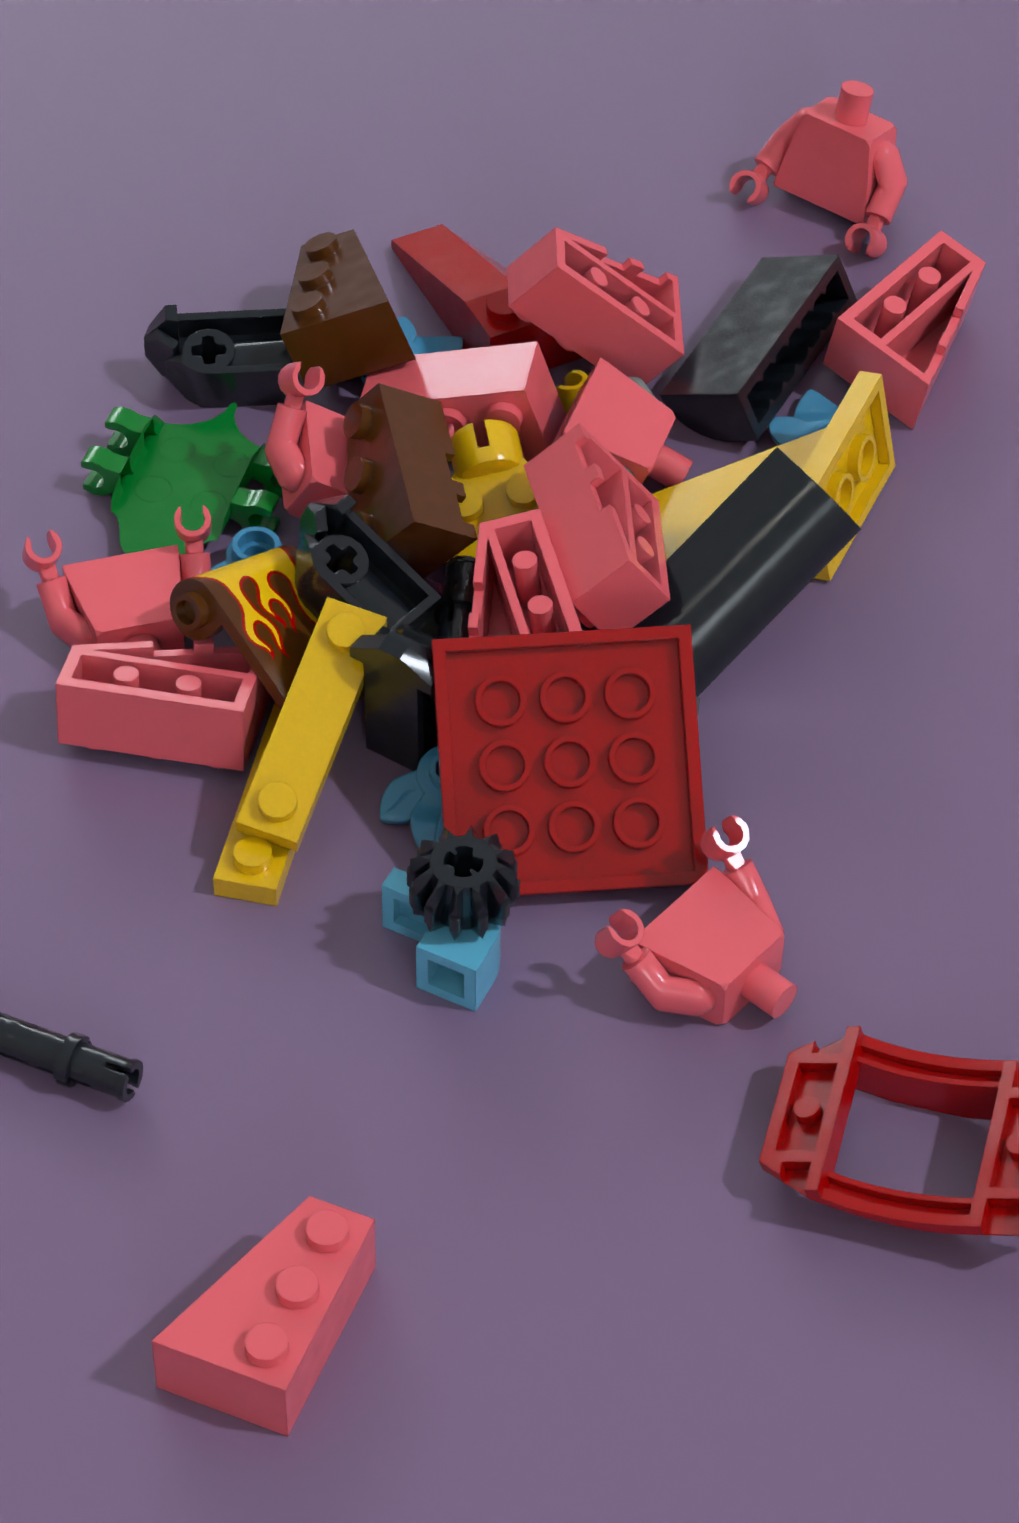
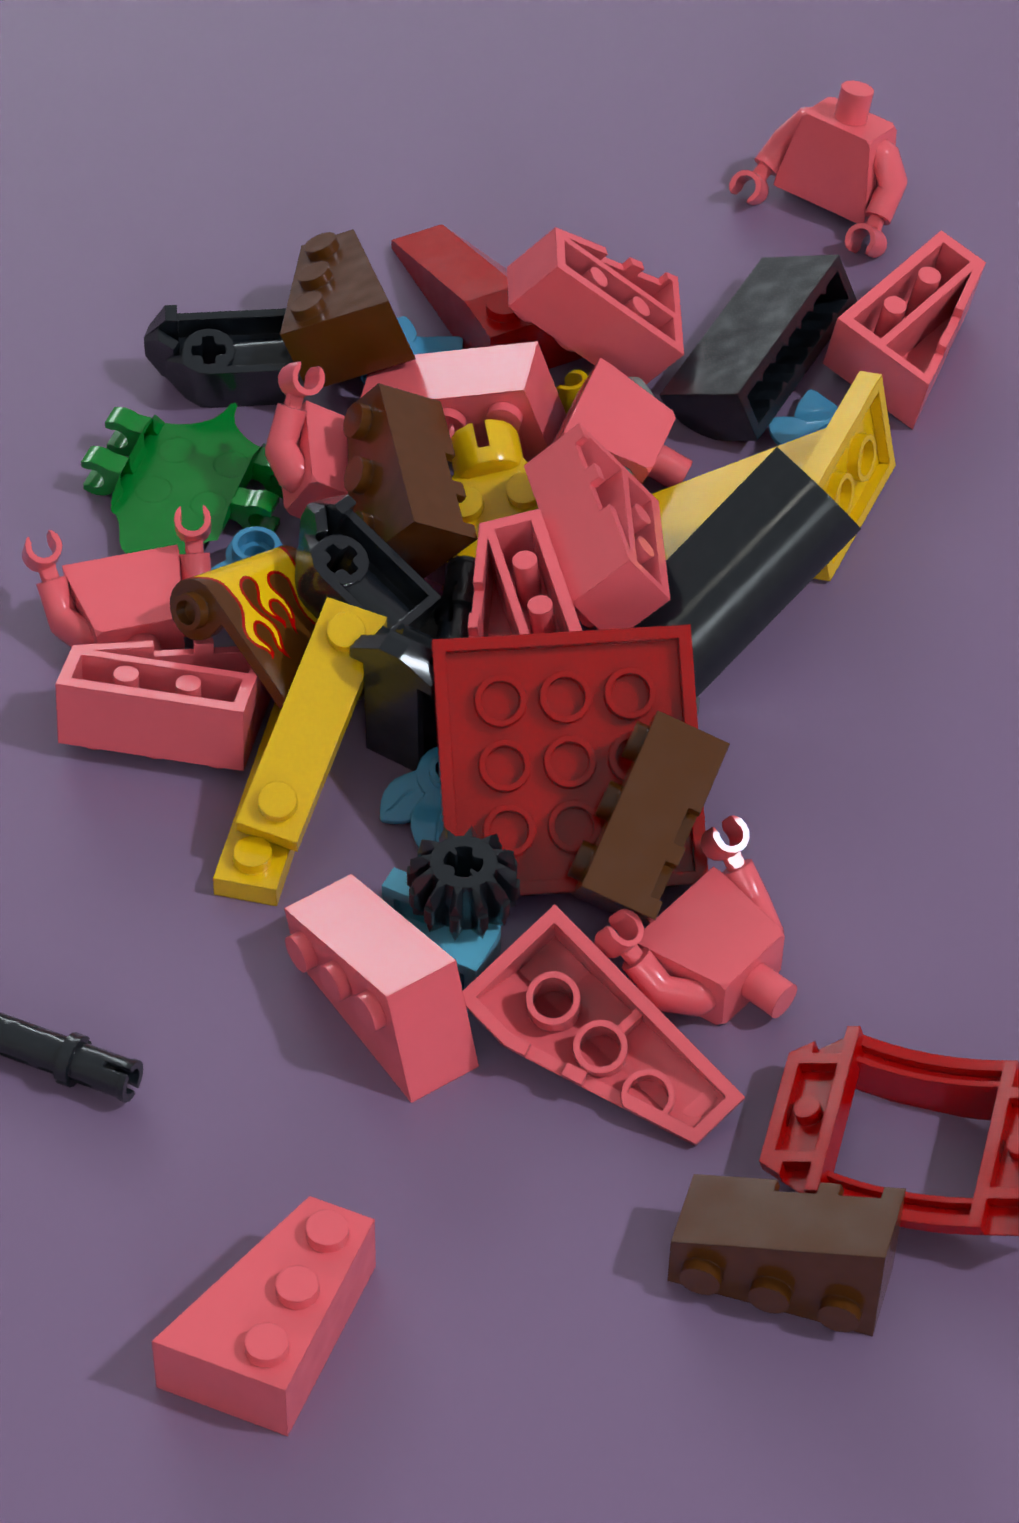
none -> coral wedge [284,874,479,1103]
none -> coral wedge [463,904,745,1146]
none -> reddish brown wedge [567,711,730,927]
none -> reddish brown wedge [667,1174,906,1336]

